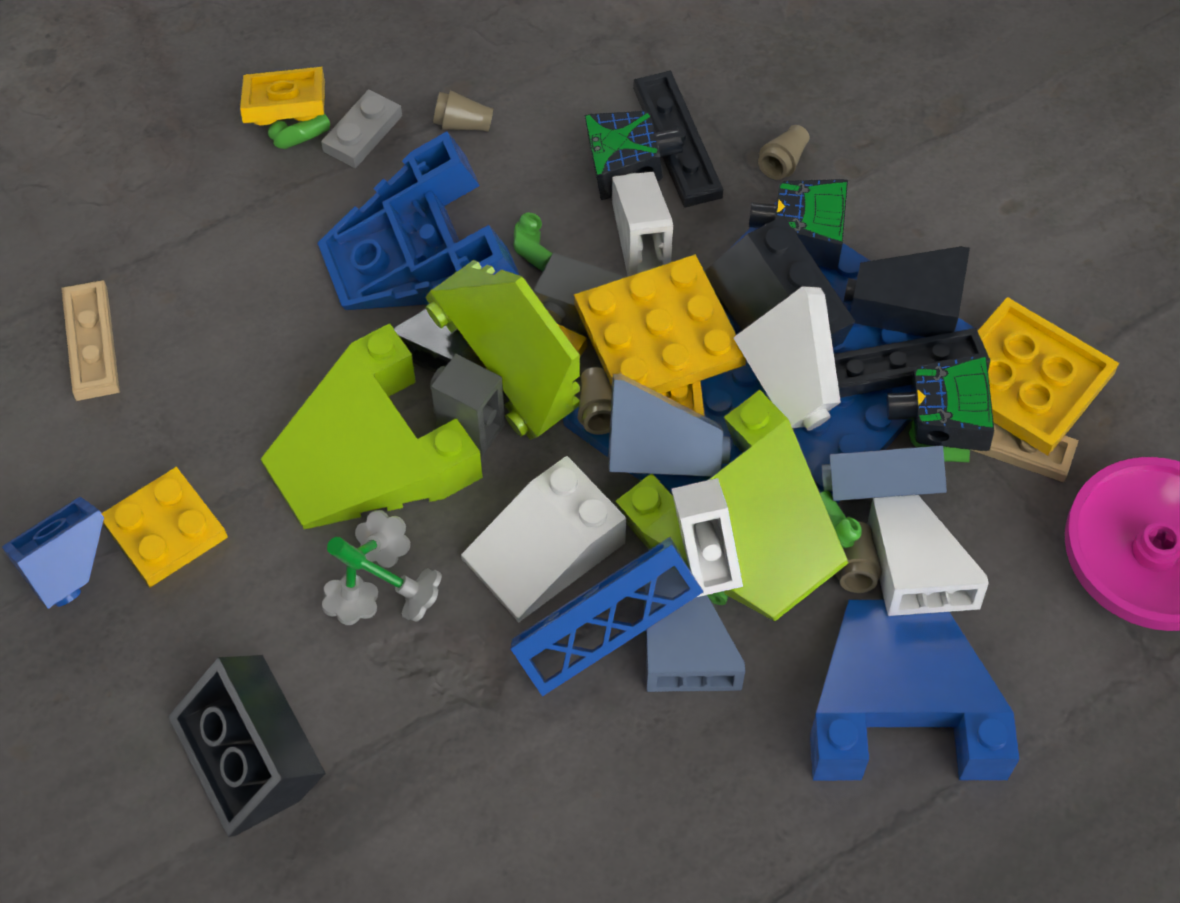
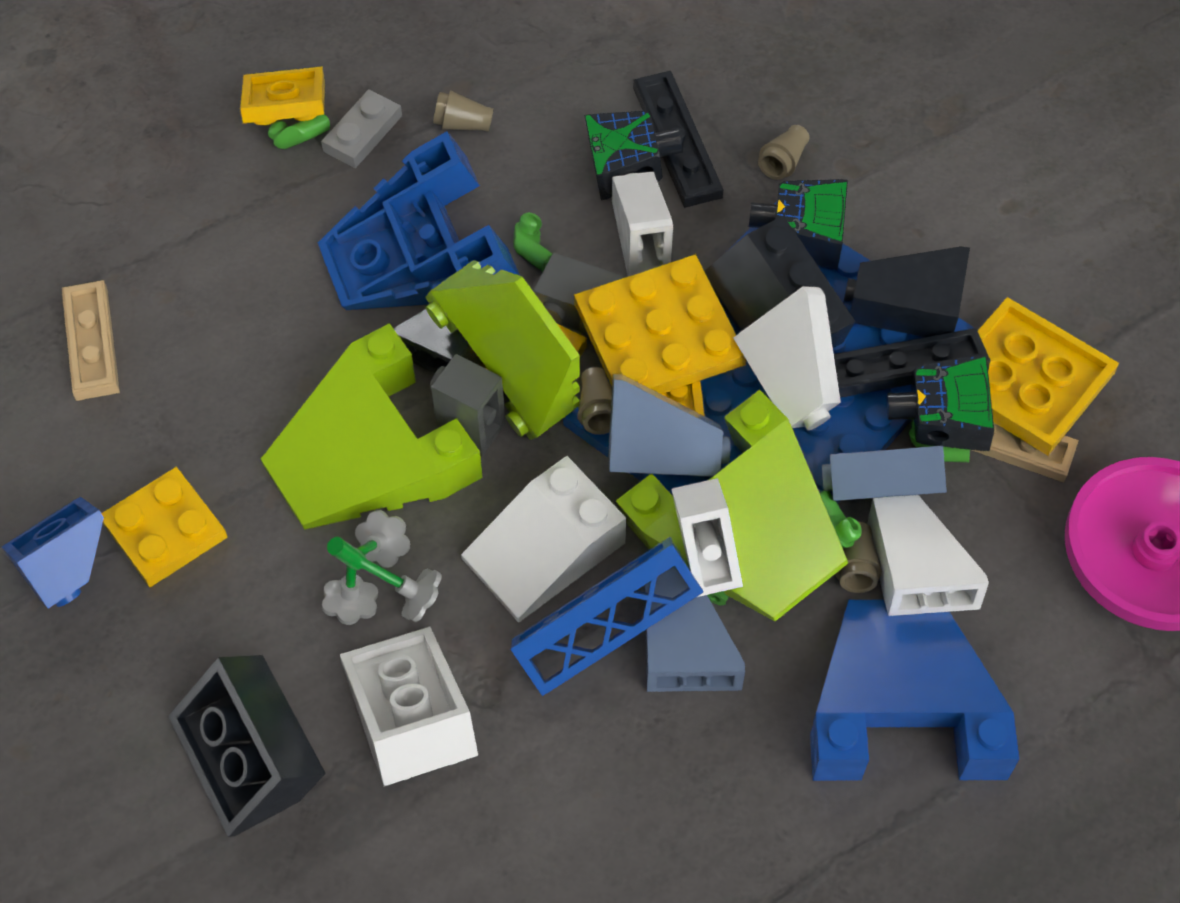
none -> white slope [340,627,478,786]

